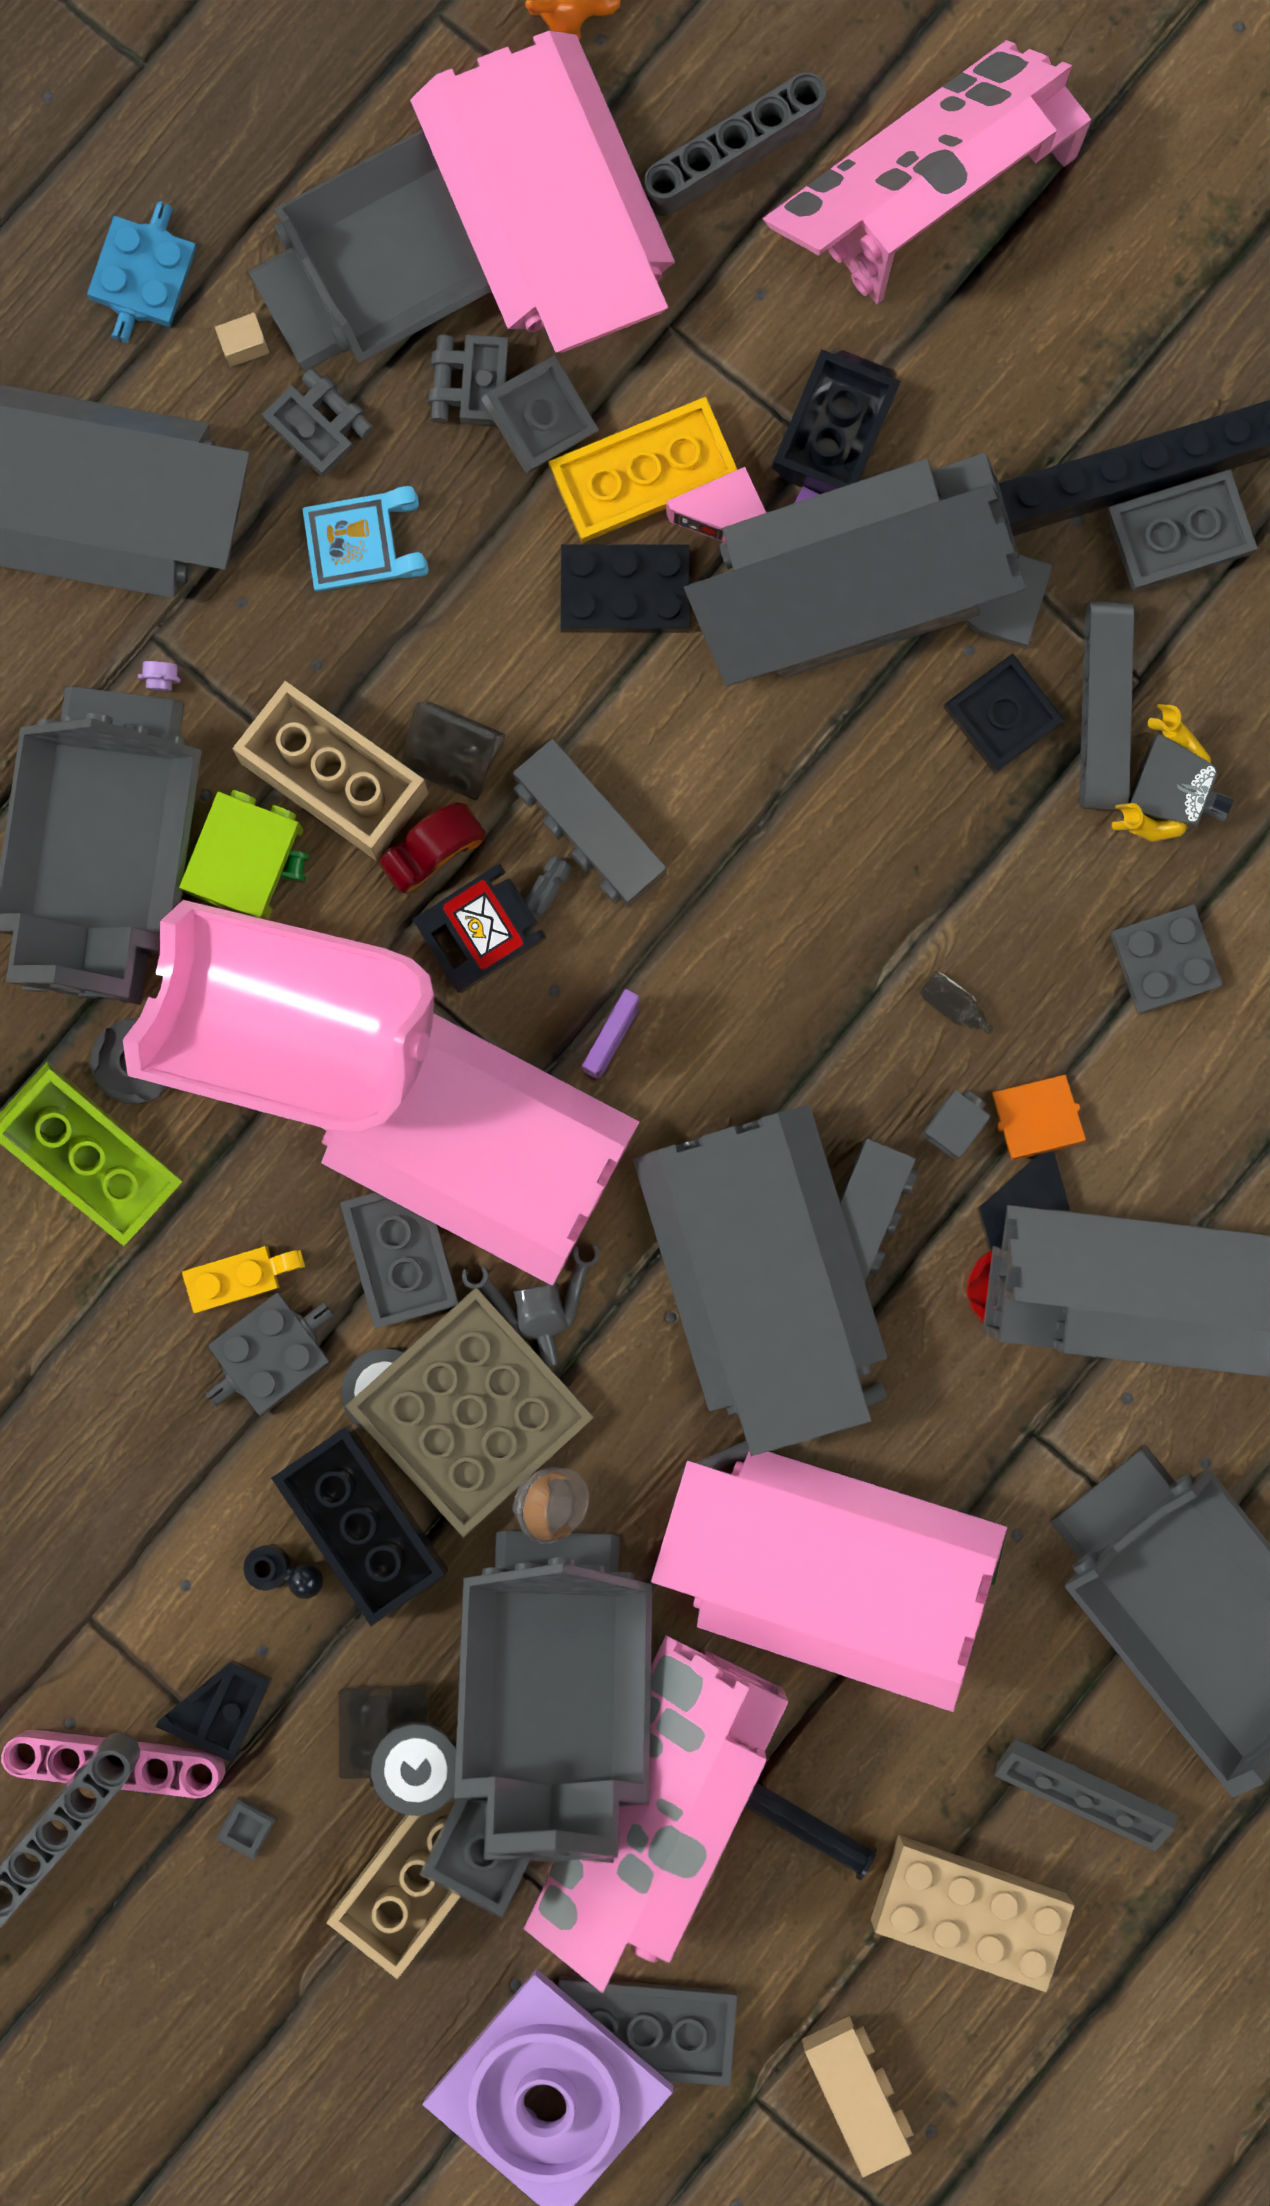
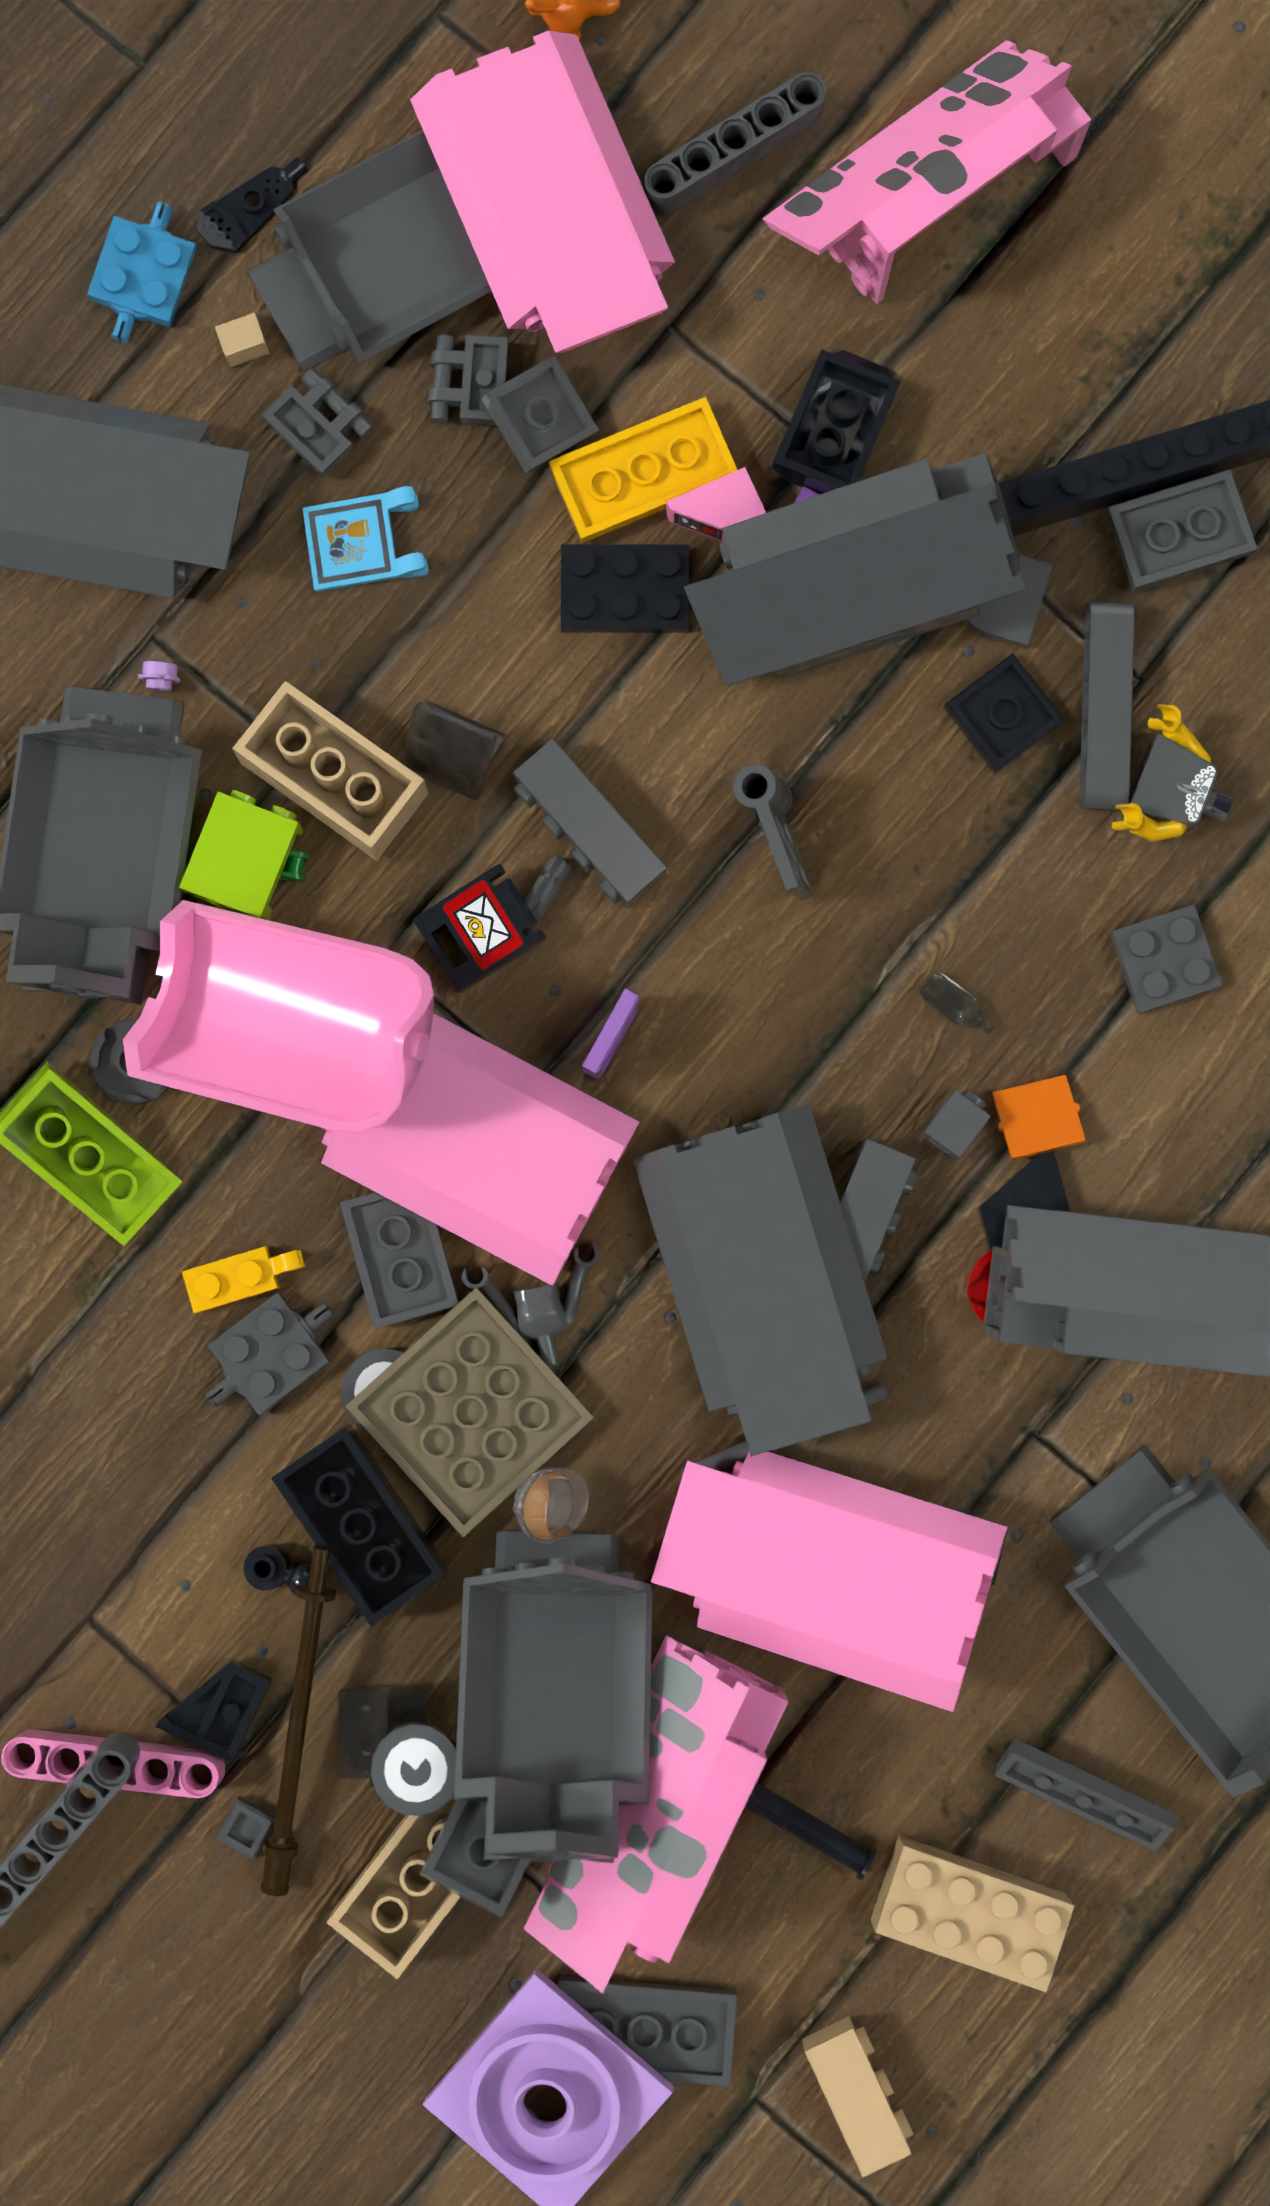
dark red animal [379,803,486,894] -> none
none -> black piece [196,157,307,253]
none -> dark brown bar [260,1545,336,1896]
none -> dark grey piece [733,764,814,900]

